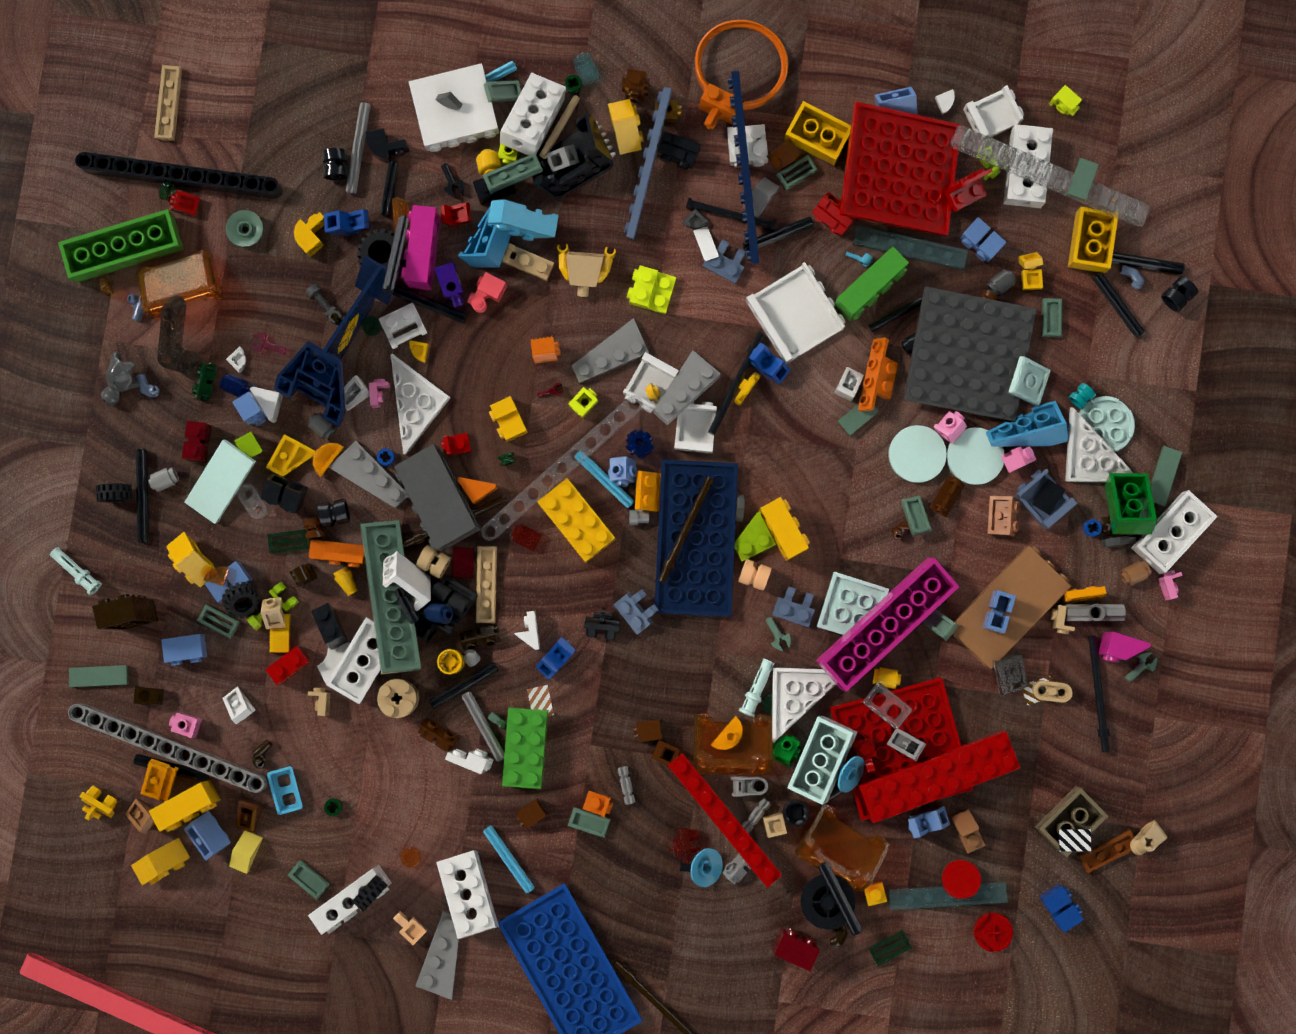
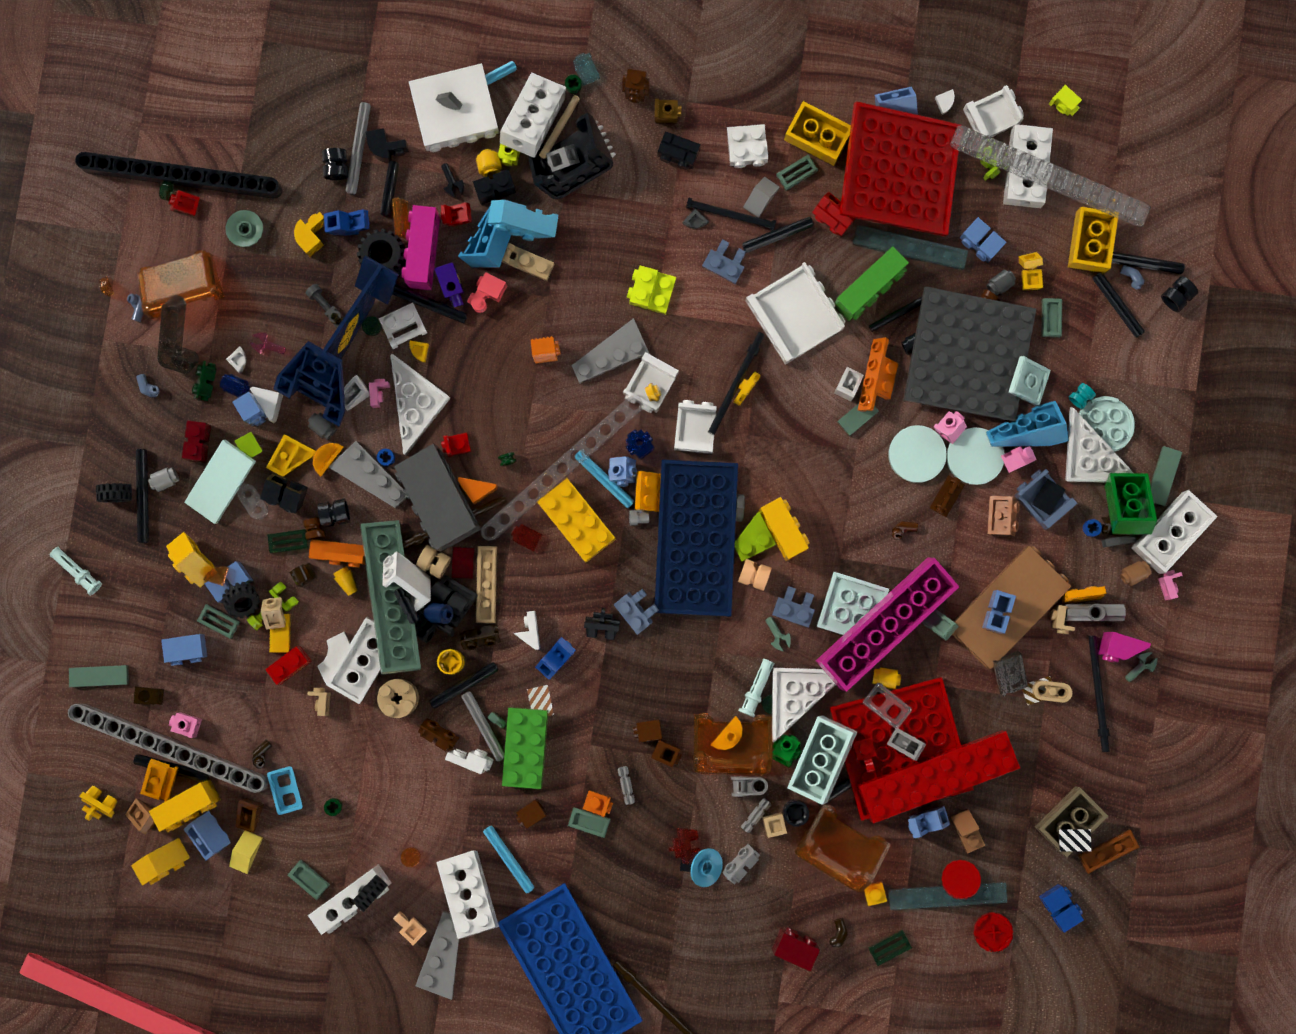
bright green brick [58,209,184,283] -> none
dark brown brick [92,594,158,631] -> none
dark grey animal [101,352,140,406] -> none
tan tile [154,65,182,142] -> none
white slope [222,686,255,724] -> none
black brick [311,602,349,650] -> none
black axle [383,215,409,294] -> none
light grey hinge [463,650,480,667] -> none
sand green tile [483,80,521,102] -> none
sand green tile [483,153,543,194] -> none
yellow brick [489,396,528,442] -> none
dark red hand [537,383,564,397] -> none
tan torso [557,244,616,297] -> none
neon yellow brick [568,387,598,419] -> none
yellow brick [608,99,644,155] -> none
sand blue plate [624,87,672,240] -> none
light grey wing [654,351,720,425] -> none
dark brown bar [658,476,714,584] -> none
red plate [667,753,782,888] -> none
white sticker [693,226,719,261] -> none
orange brick [695,20,788,129] -> none
dark blue plate [728,71,759,266] -> none
blue brick [749,343,790,385] -> none
reddish brown brick [766,139,801,171] -> none
black wheel [800,875,856,930] -> none
black axle [818,862,862,936] -> none
medium azure dish [838,756,865,793] -> none
medium azure hand [845,251,873,267] -> none
sand green tile [901,496,932,537] -> none
red bracket [944,168,993,212] -> none
sand green tile [1066,158,1099,202] -> none
tan piece [1130,820,1168,855] -> none

